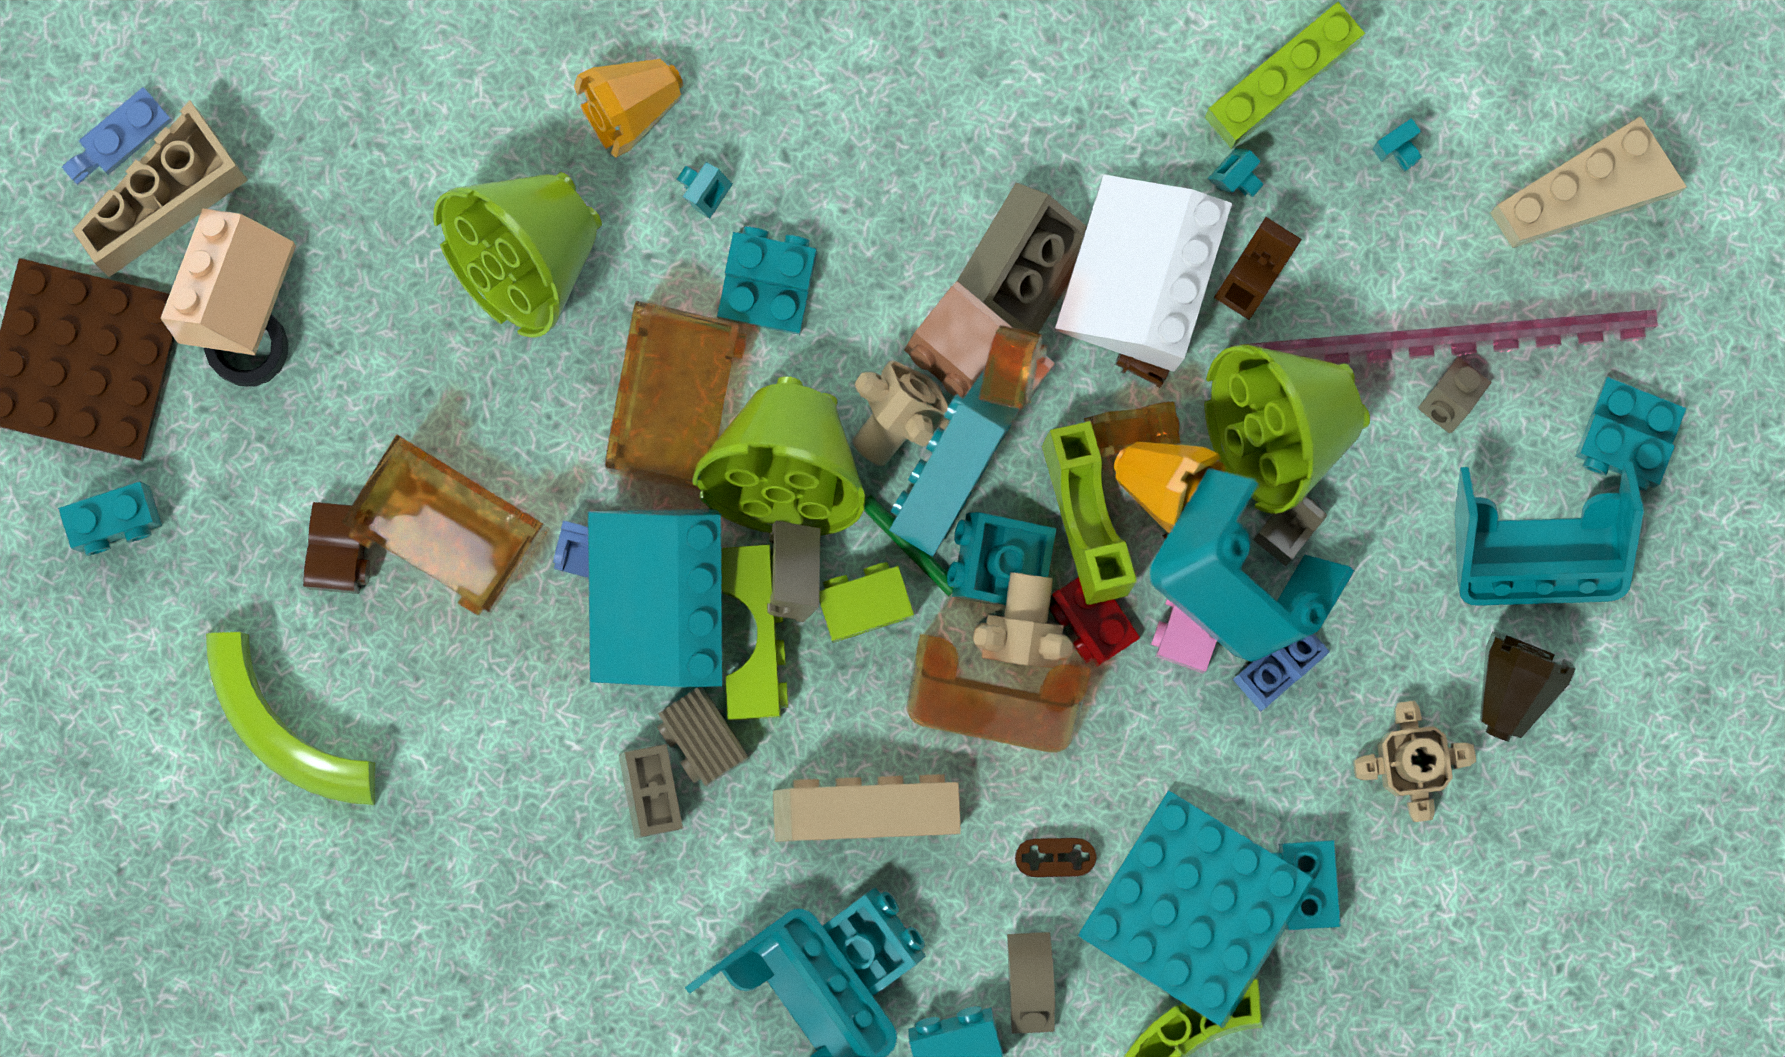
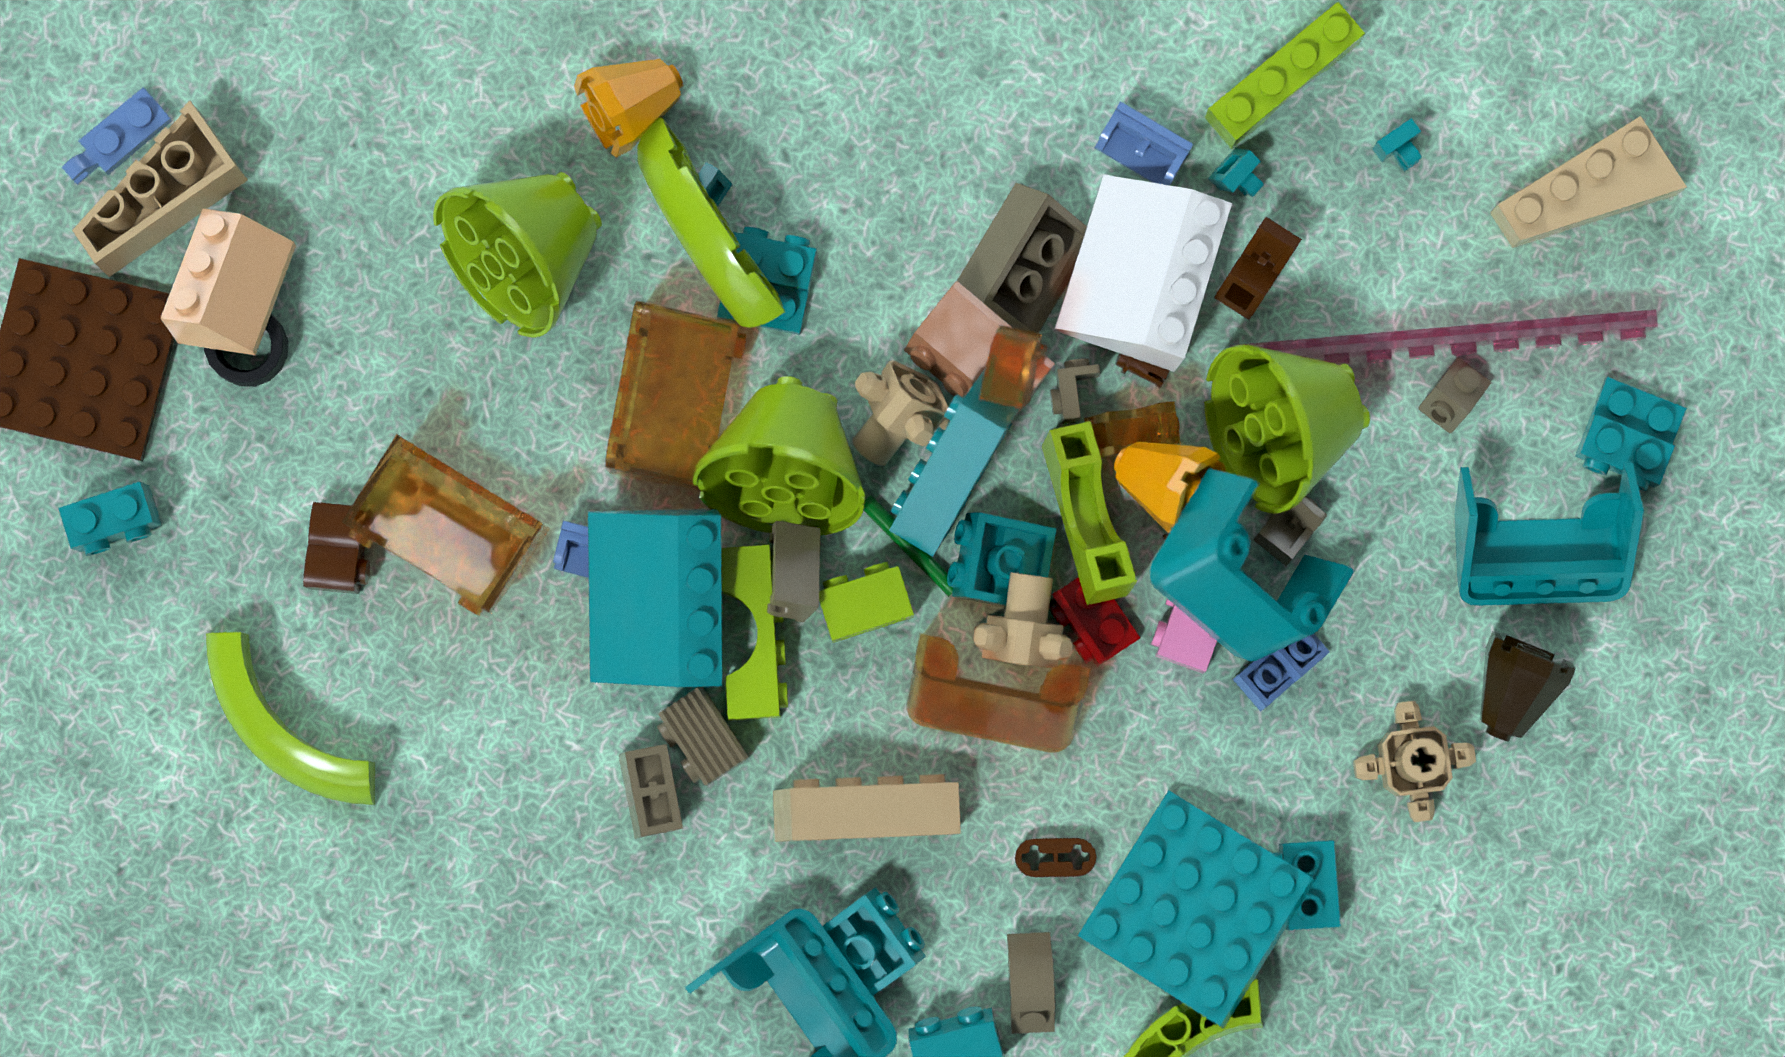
none -> lime brick [637,117,785,328]
none -> dark tan bracket [1050,359,1101,424]
none -> medium blue hinge [1095,101,1193,186]

